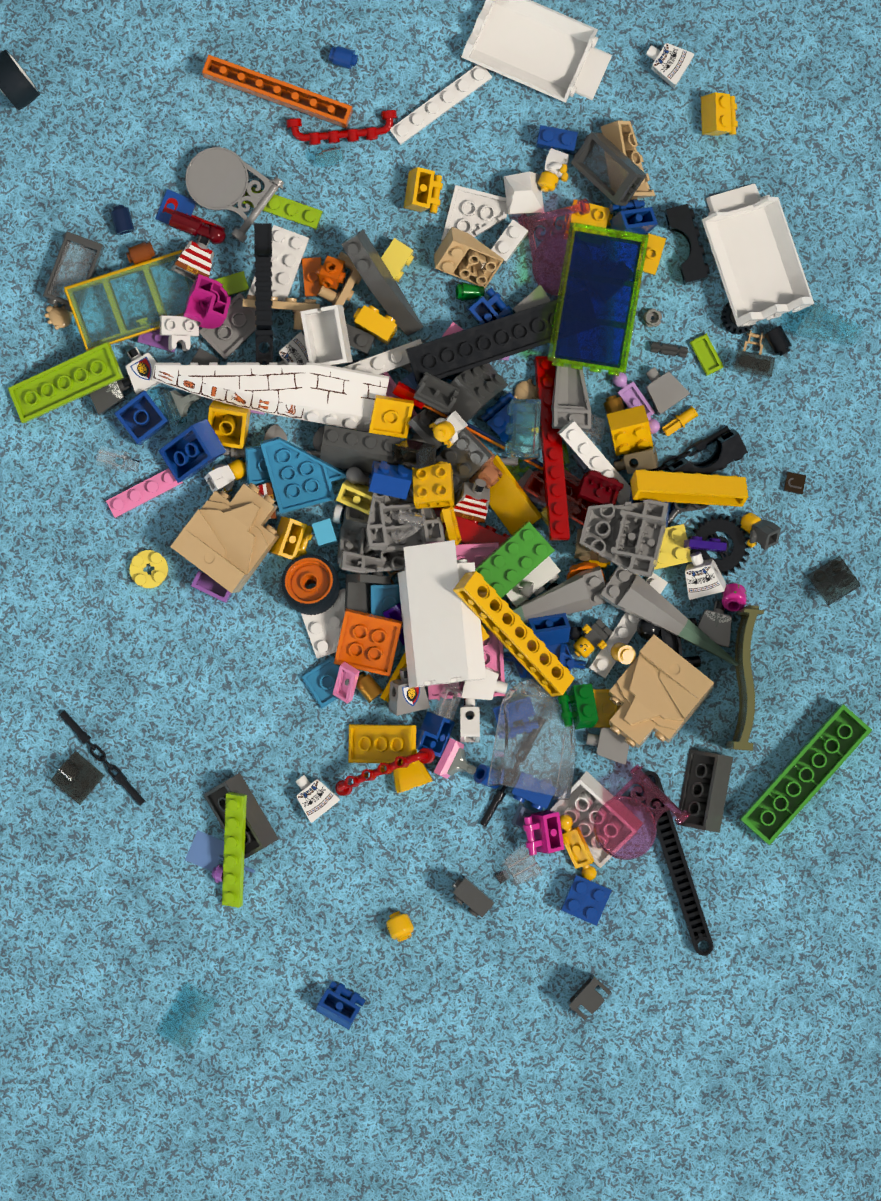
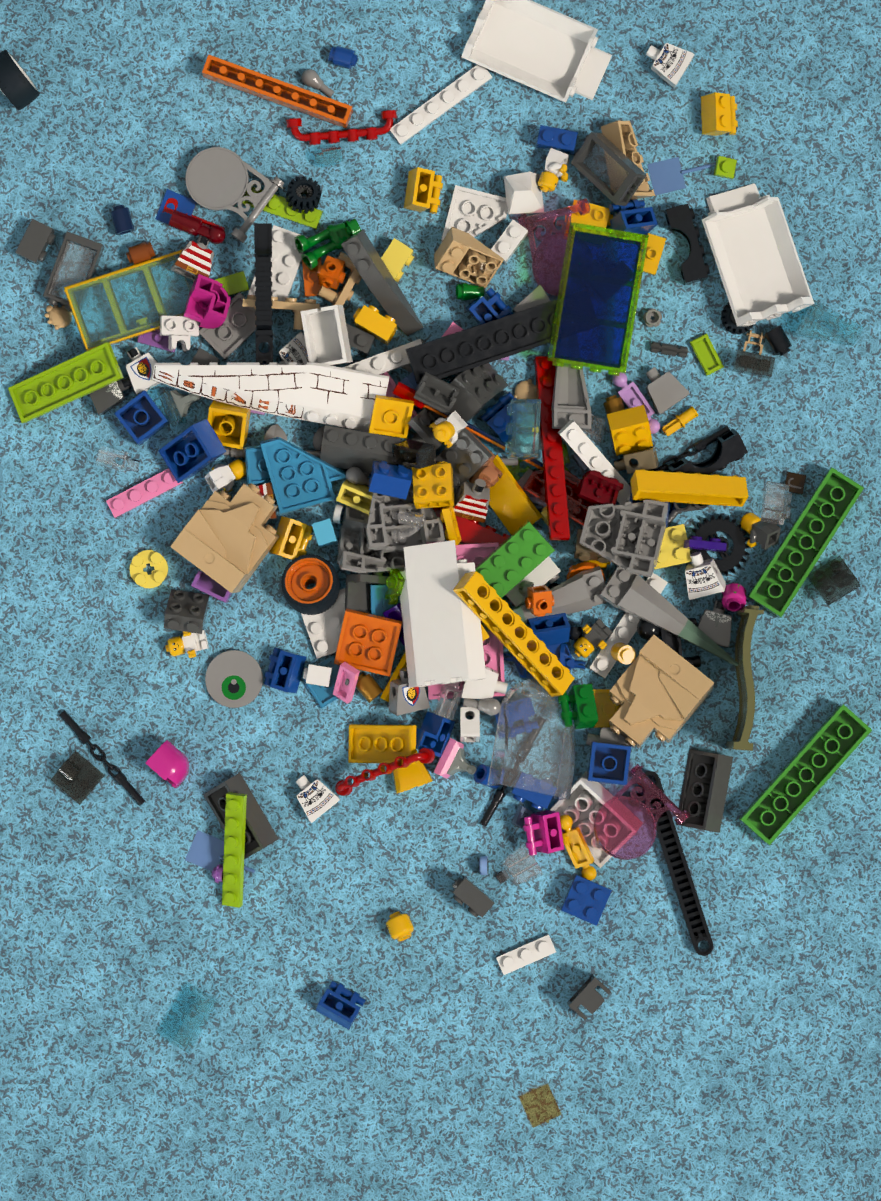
none -> dark grey brick [15,219,56,265]
none -> dark pink brick [146,740,190,788]
none -> dark grey brick [164,589,209,634]
none -> piece [165,630,209,658]
none -> light grey tile [205,650,263,708]
none -> blue brick [264,647,307,693]
none -> black bush [286,176,322,214]
none -> green piece [294,219,361,270]
none -> light grey piece [301,69,334,98]
none -> white brick [303,664,332,687]
none -> clear neon green plate [385,569,405,605]
none -> light grey piece [463,698,501,716]
none -> light blue tile [479,856,489,875]
none -> white plate [496,934,556,975]
none -> clear orange piece [519,1084,562,1128]
none -> orange brick [525,585,554,617]
none -> blue brick [587,741,631,785]
none -> medium blue piece [647,157,716,195]
none -> lime plate [713,156,737,179]
none -> bright green brick [747,467,864,618]
none -> clear brick [760,481,792,525]

